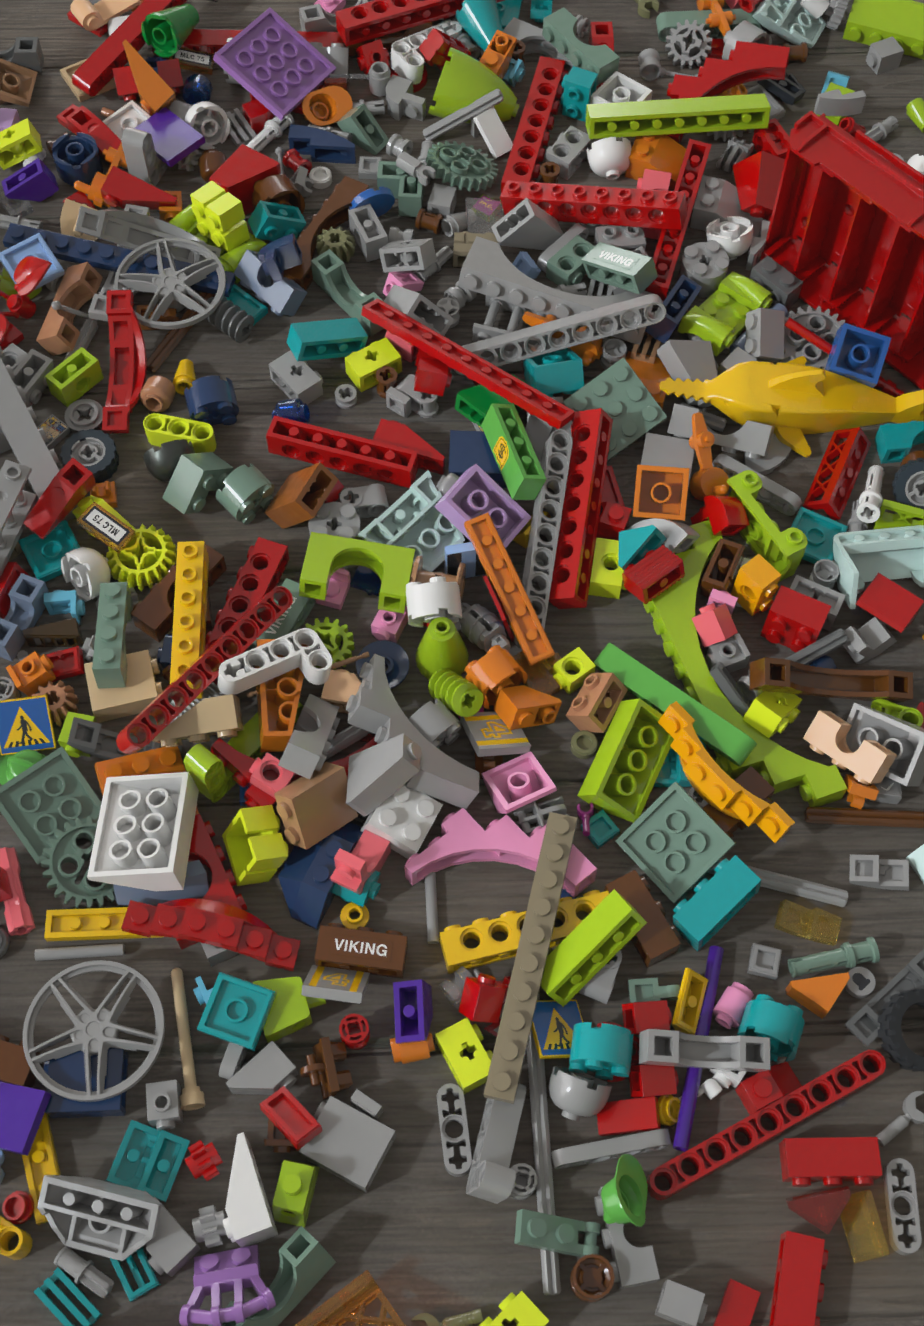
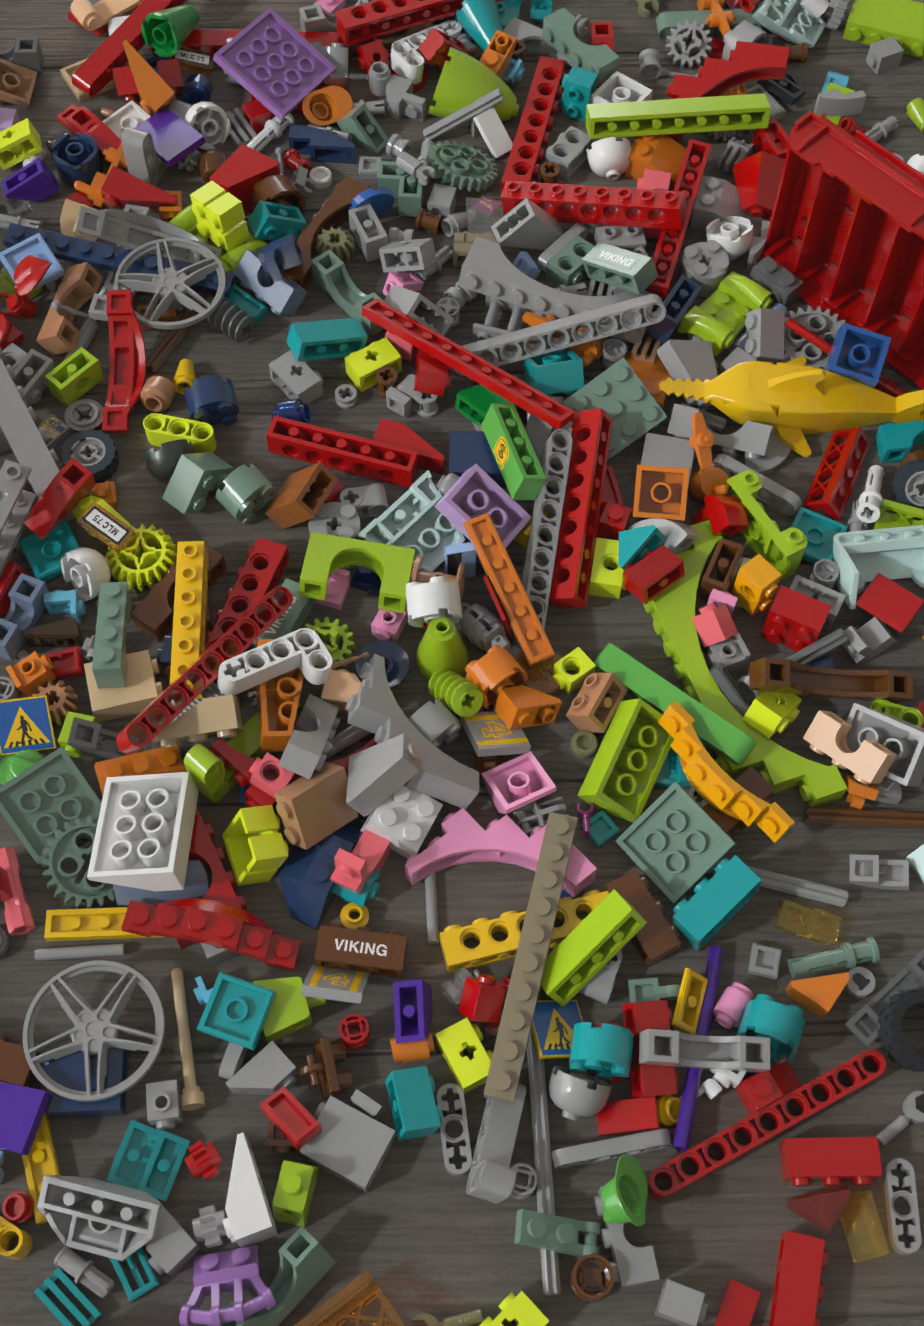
none -> teal brick [385,1066,442,1141]

